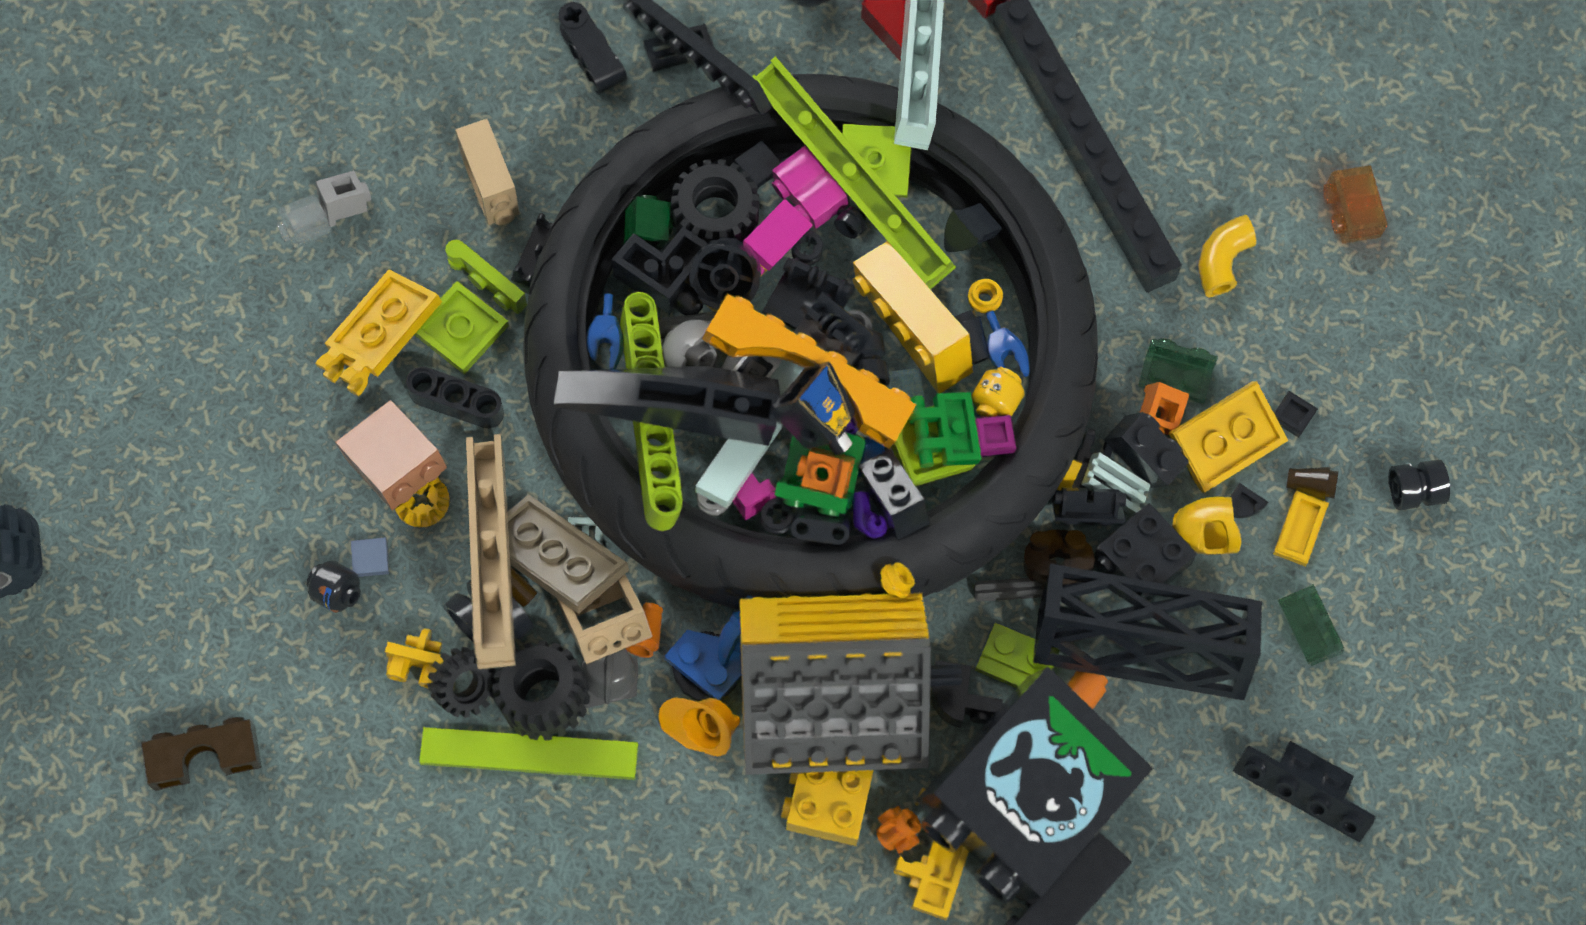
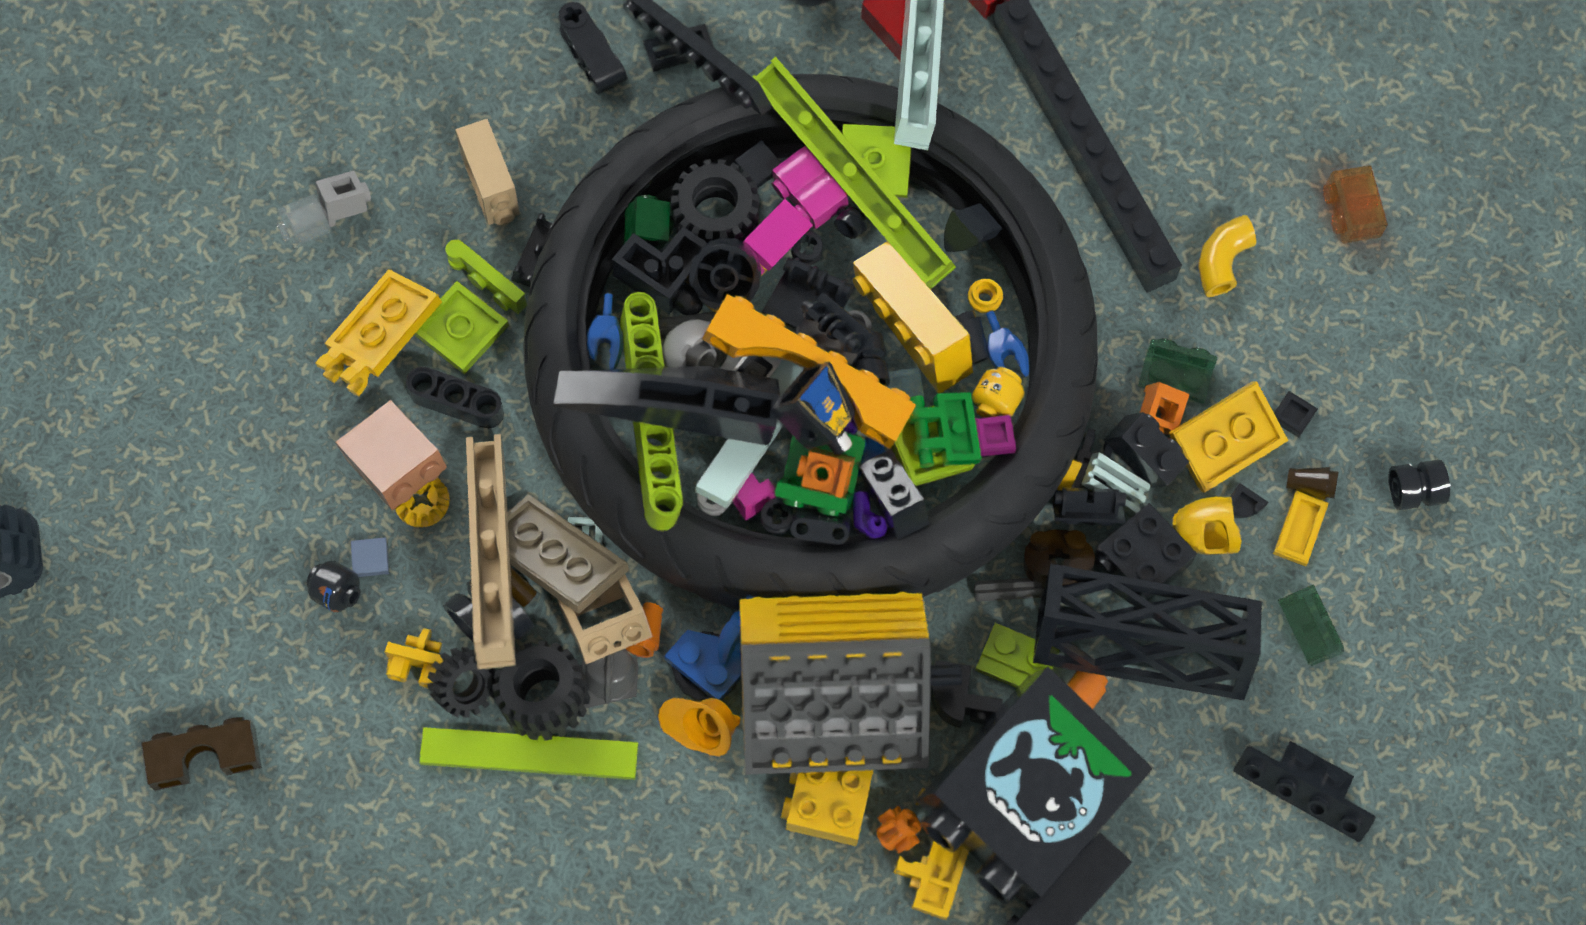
yellow plate [881,562,915,598] -> none

